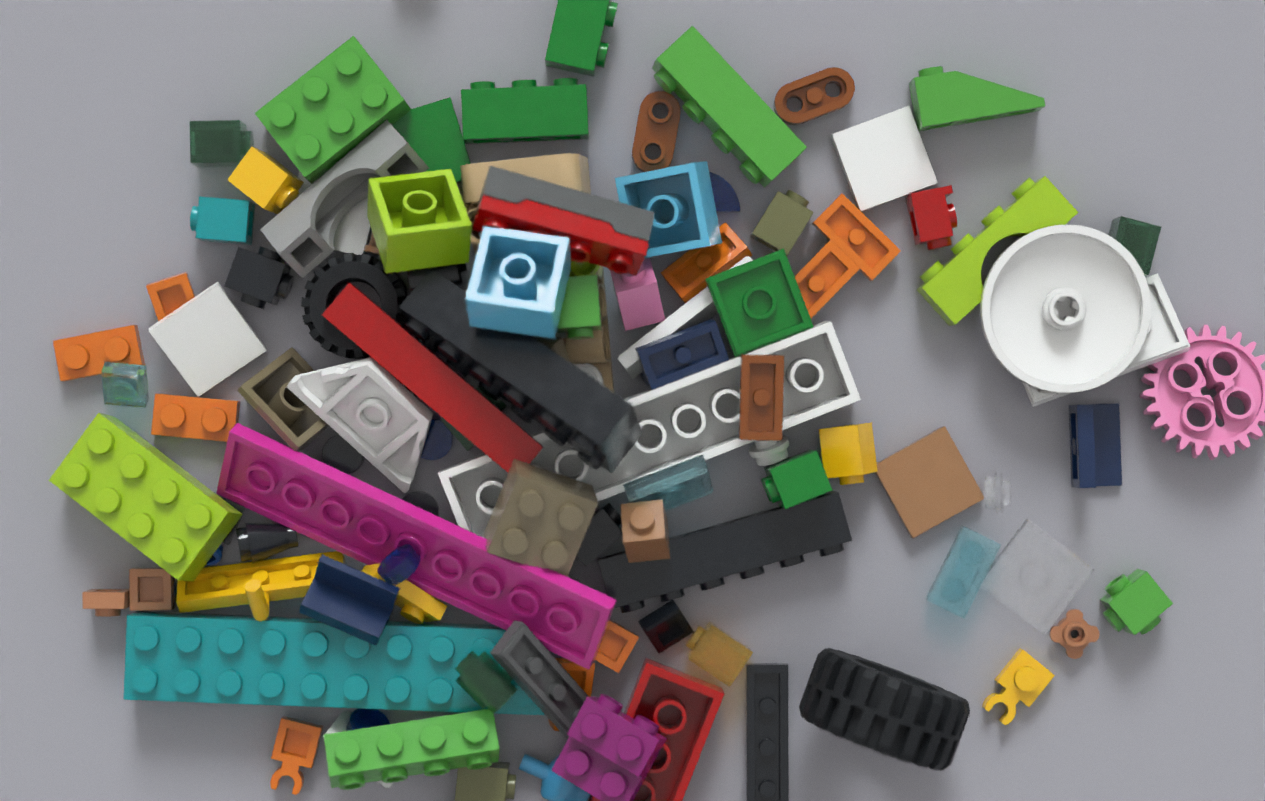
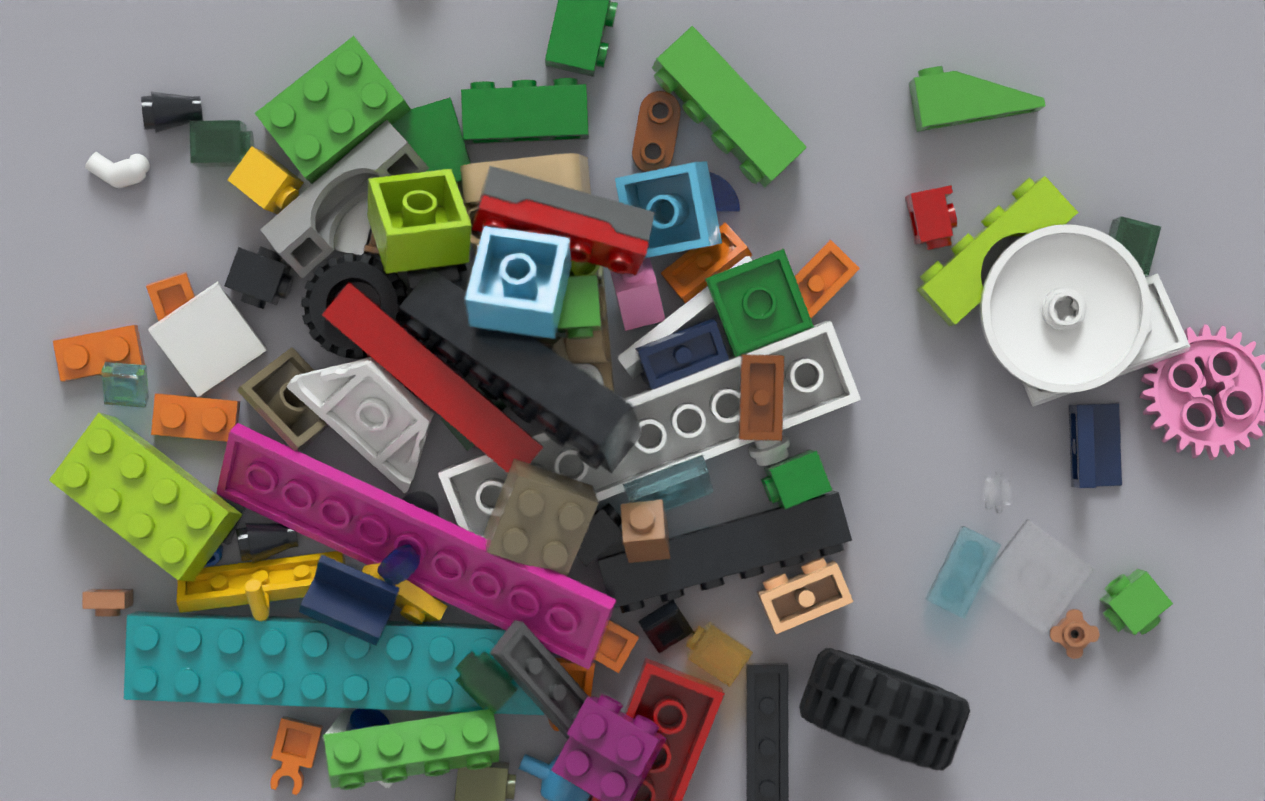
nougat plate [129,568,174,611] -> none
teal brick [190,196,255,245] -> none
black tile [322,434,364,475] -> none
clear blue tile [421,419,453,460] -> none
olive brick [750,190,814,255] -> none
dark orange plate [774,67,855,125] -> none
orange plate [812,193,901,281] -> none
yellow brick [818,422,878,485] -> none
white tile [831,106,938,212] -> none
medium nougat tile [875,426,985,538] -> none
yellow plate [982,648,1055,725] -> none
none -> white arm [85,152,150,188]
none -> black cone [141,92,203,133]
none -> light nougat brick [757,557,853,634]

